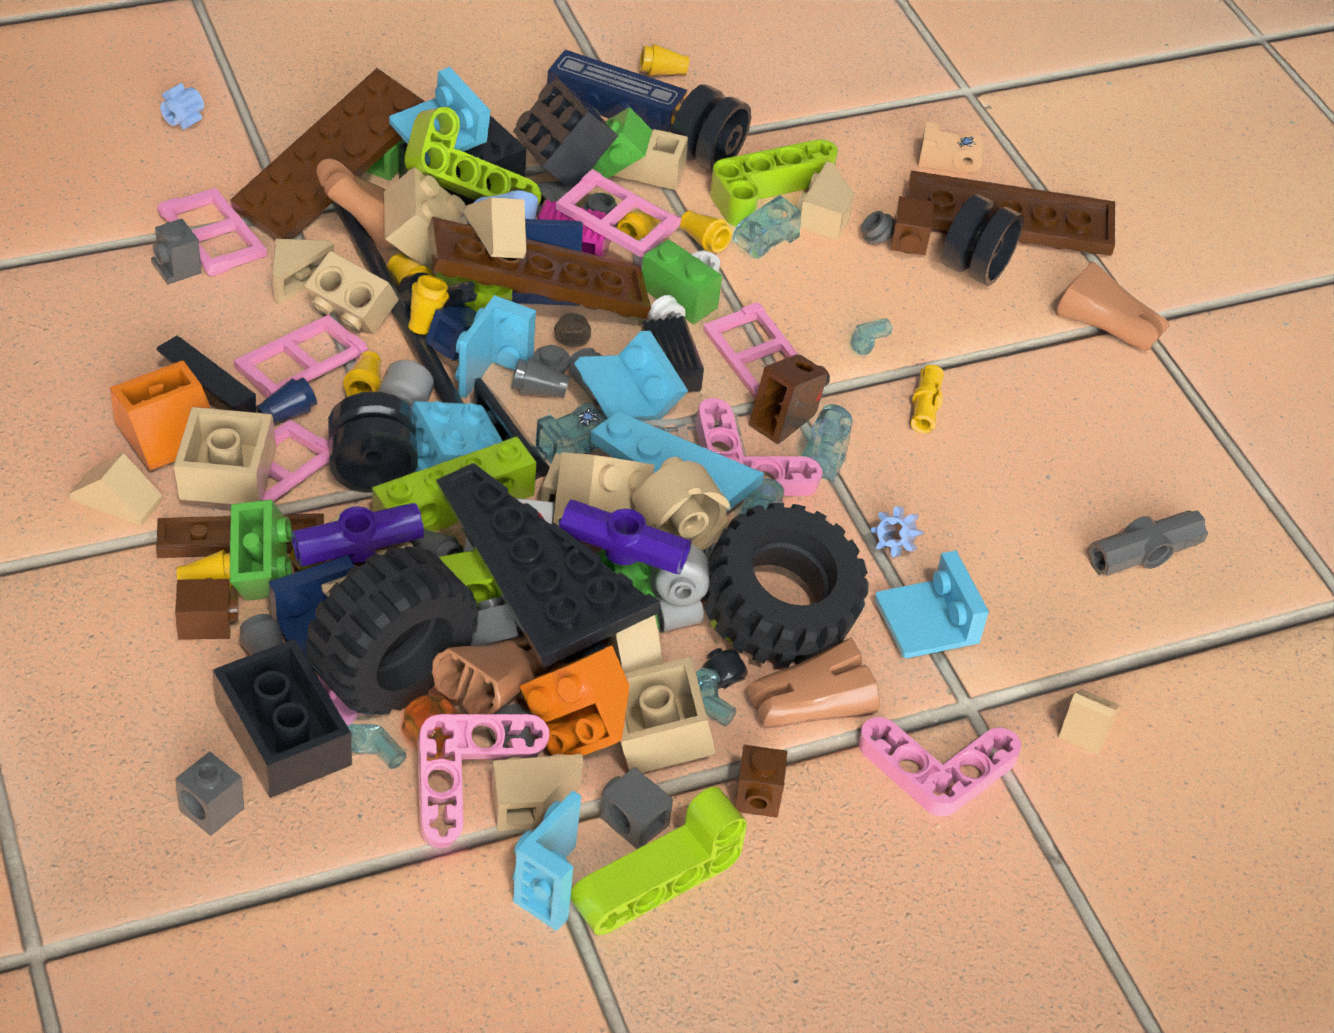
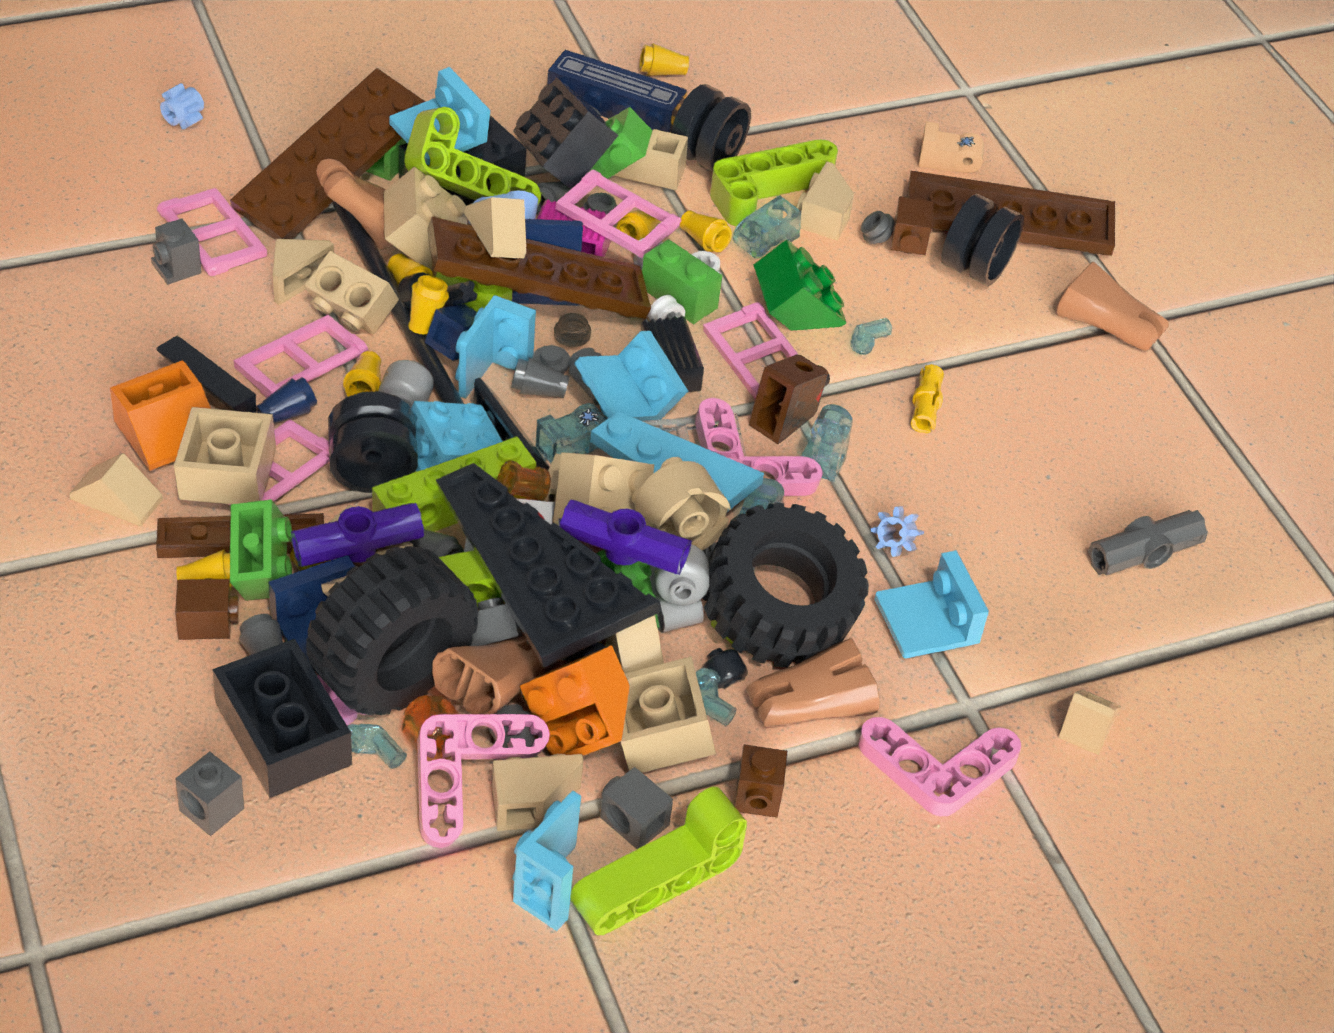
none -> clear orange bush [497,460,551,501]
none -> green slope [753,239,847,331]

